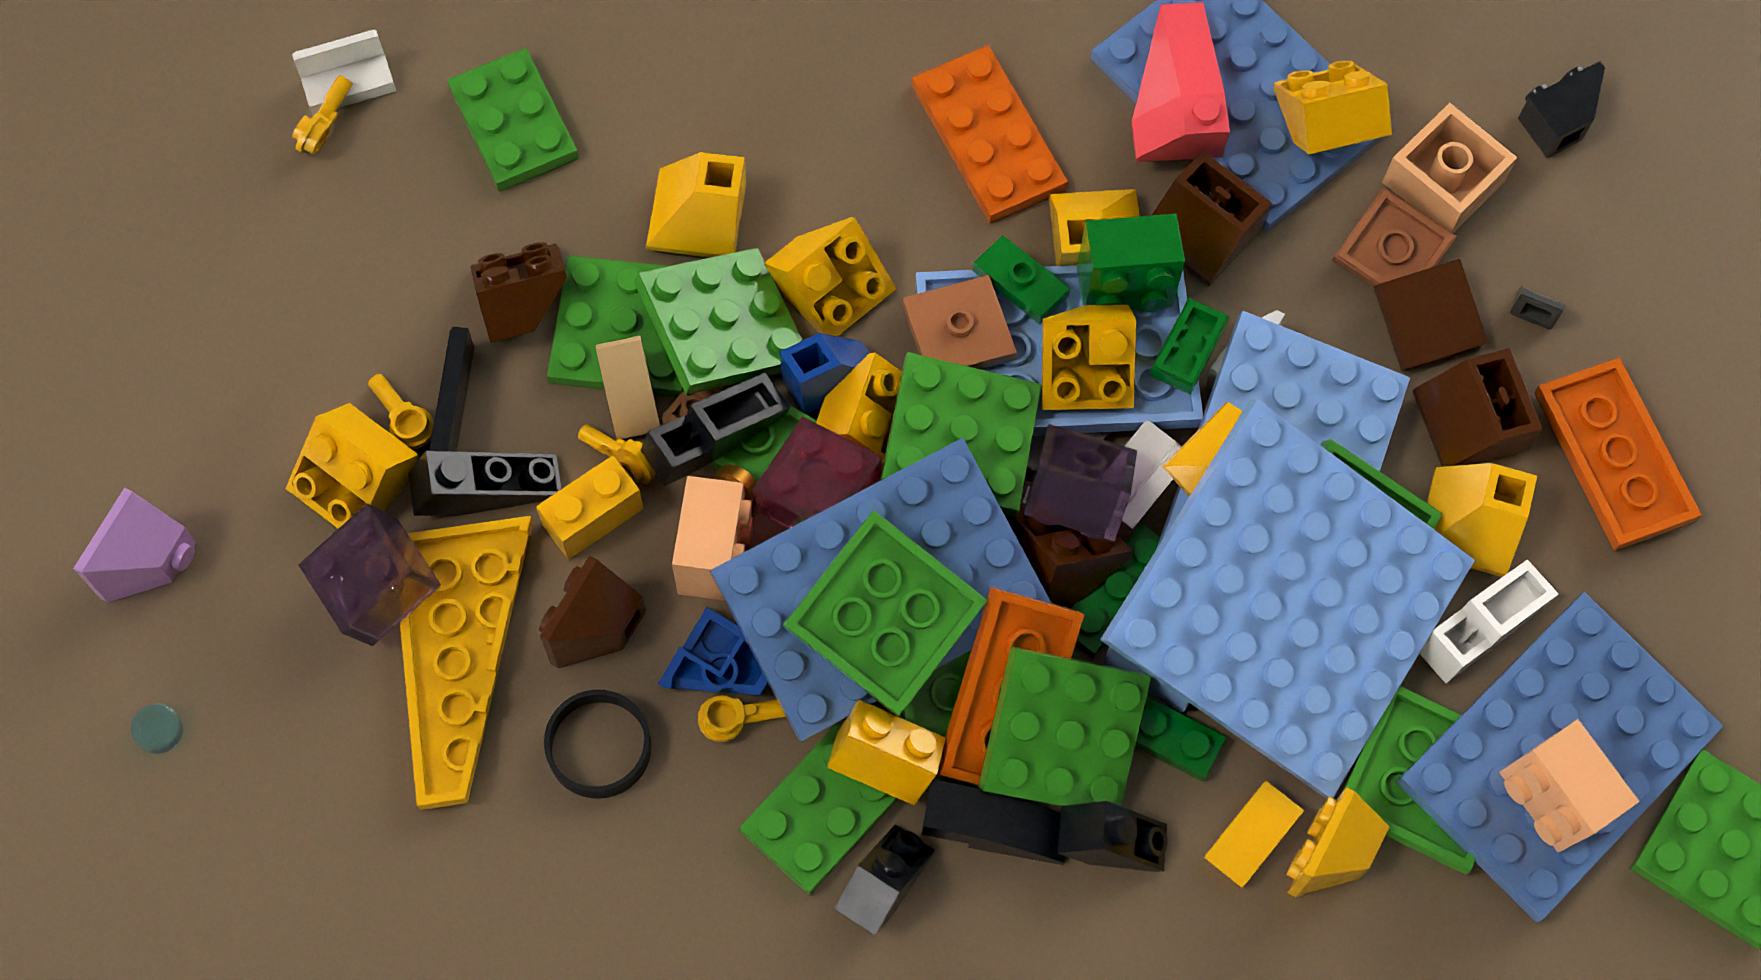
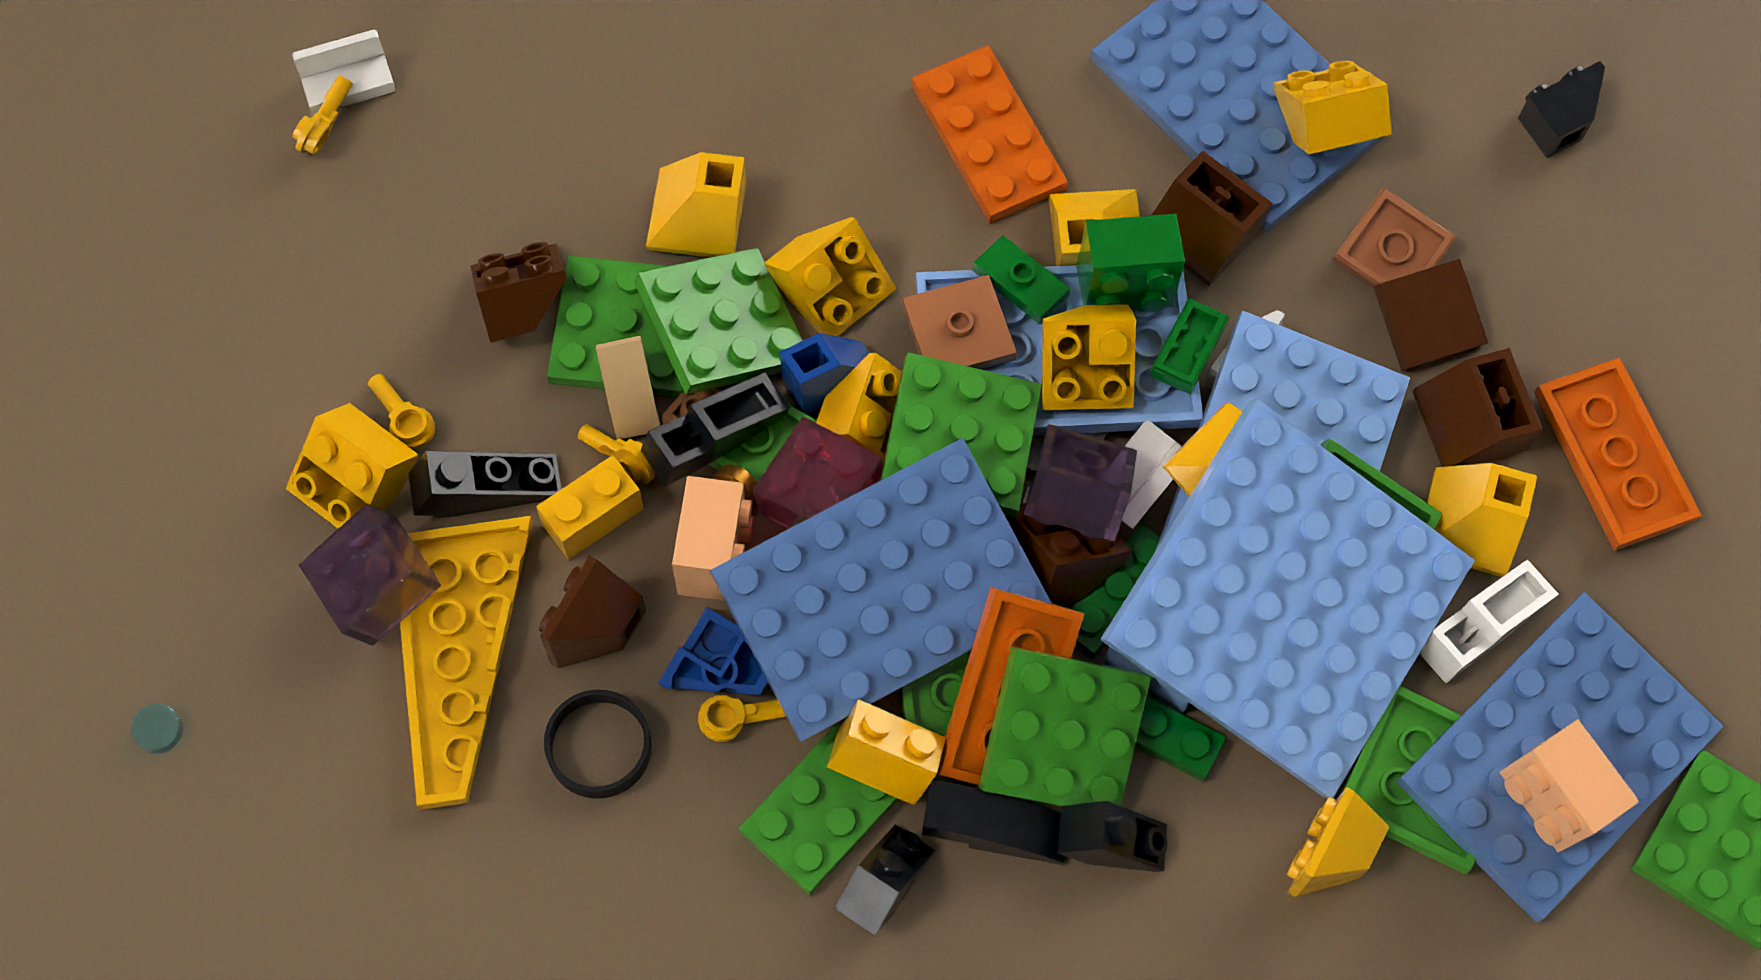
lavender slope [73,488,197,603] -> none
black tile [429,327,474,452] -> none
bright green plate [447,48,579,192] -> none
bright green plate [782,510,988,716] -> none
coral wedge [1131,2,1230,162] -> none
yellow slope [1204,780,1304,888] -> none
light nougat brick [1382,103,1518,233] -> none
dark grey slope [1510,286,1565,329] -> none

